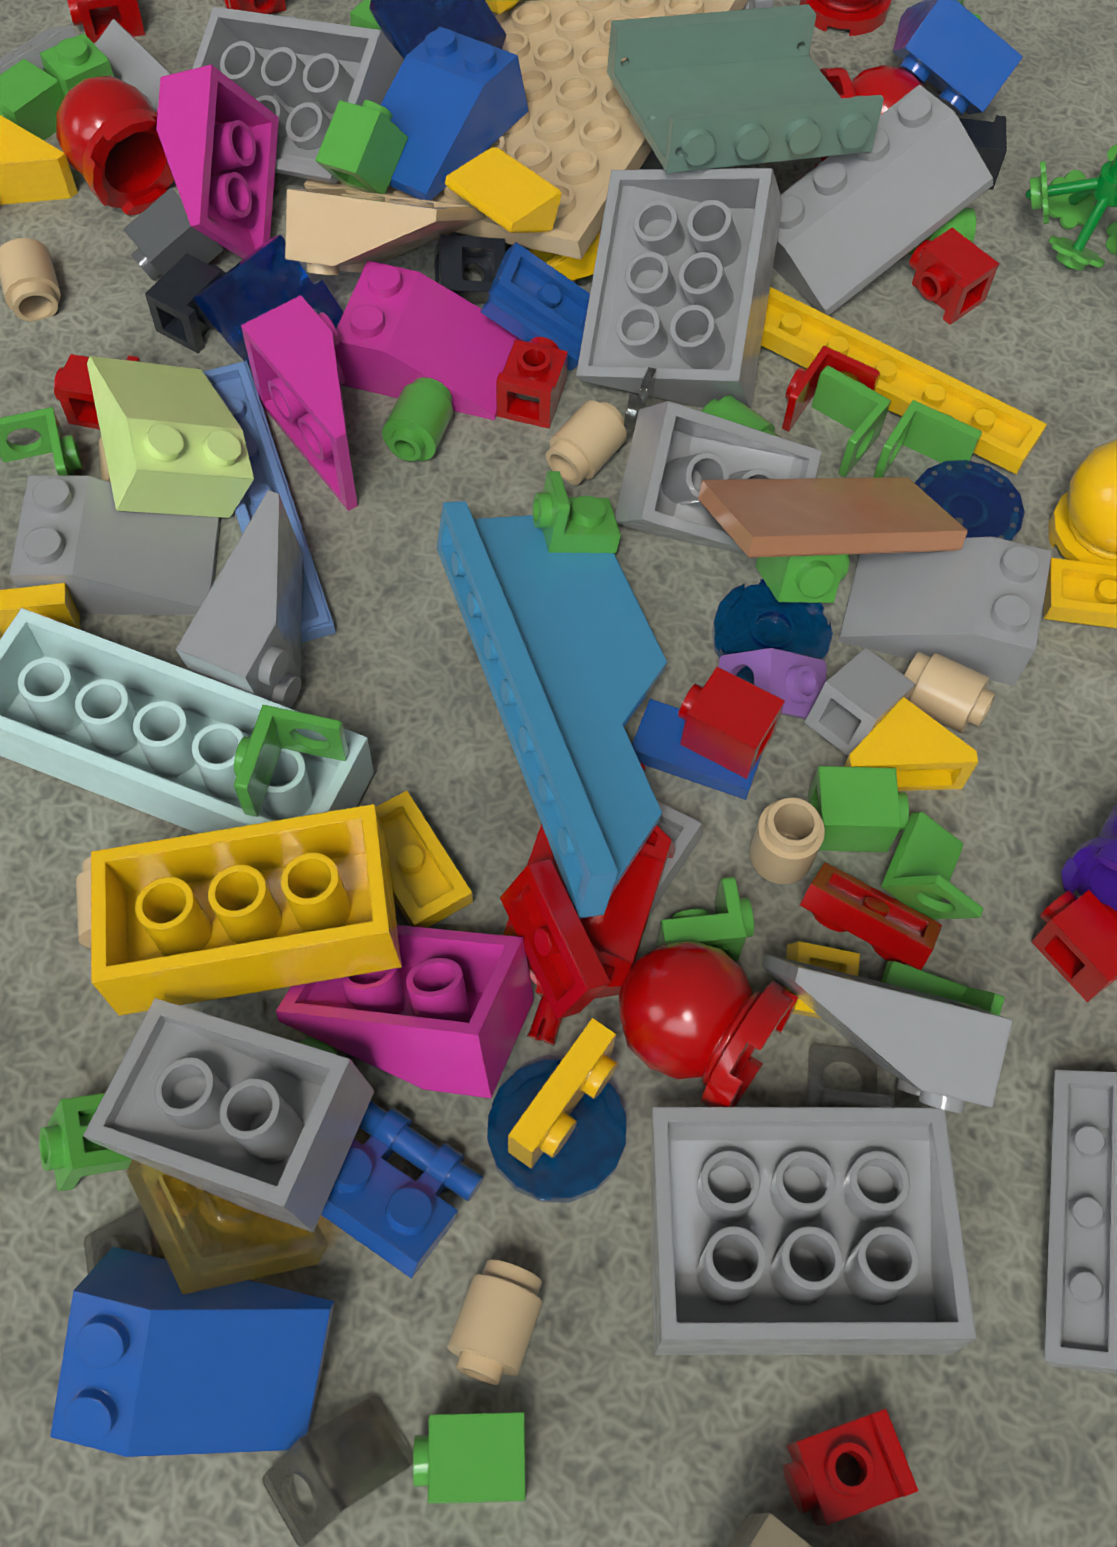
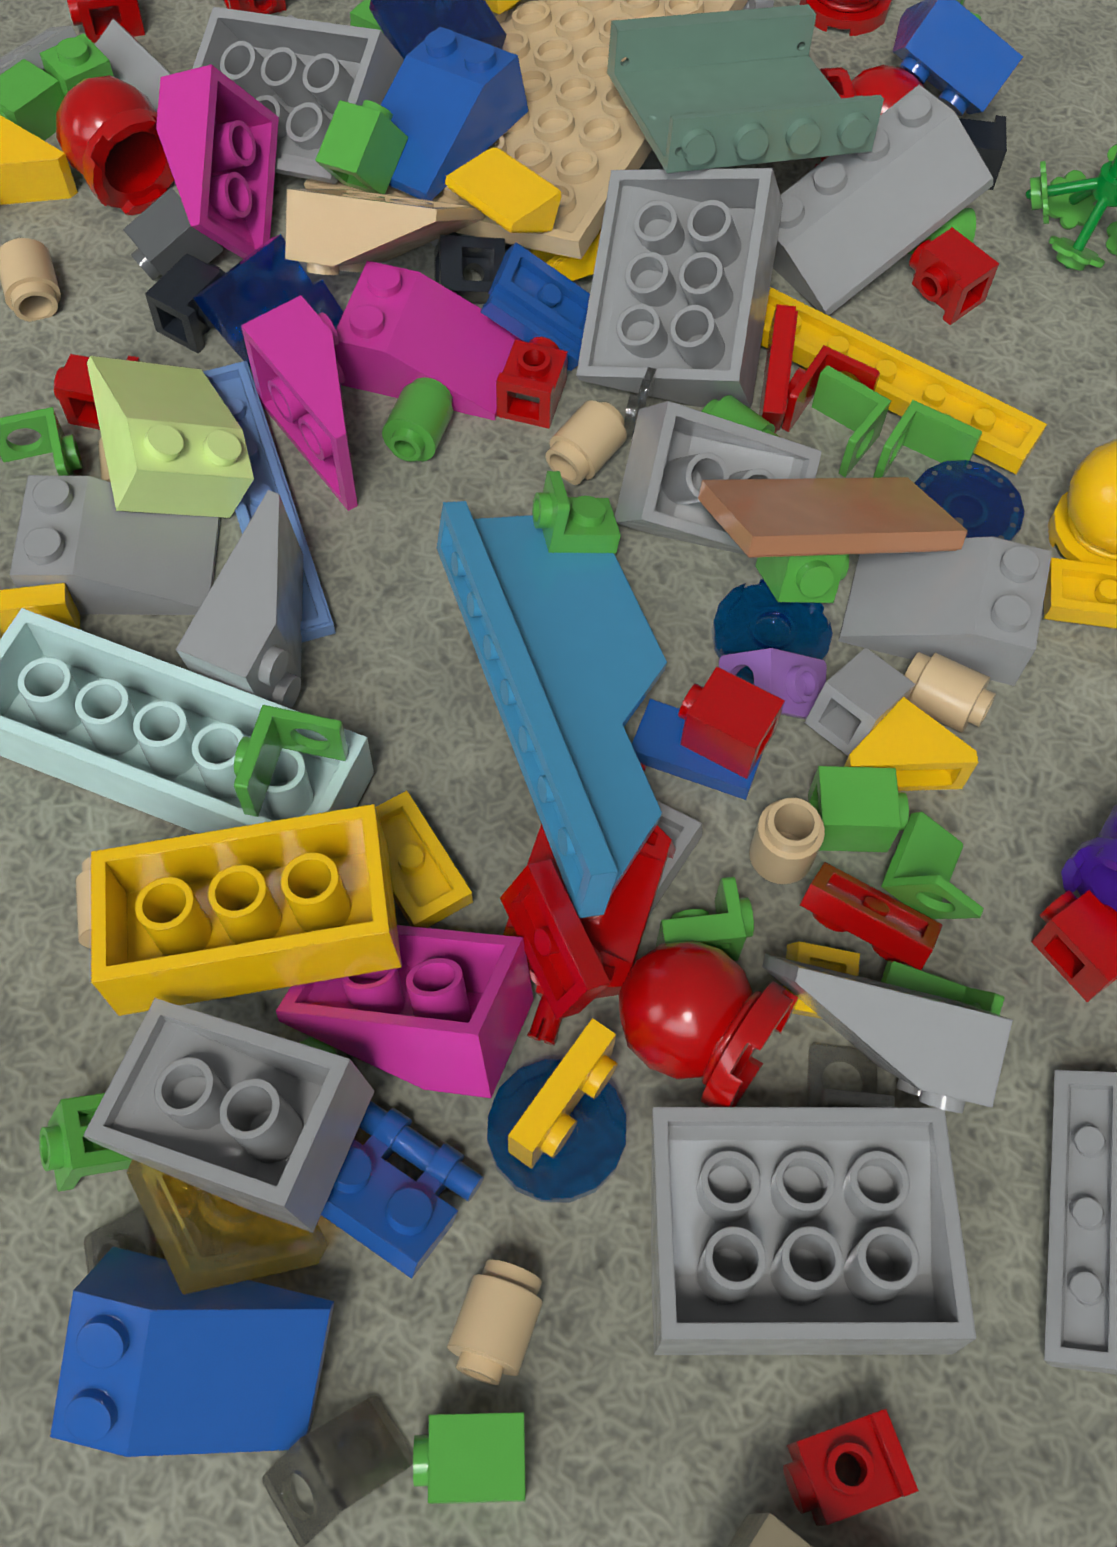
none -> red tile [759,304,798,433]

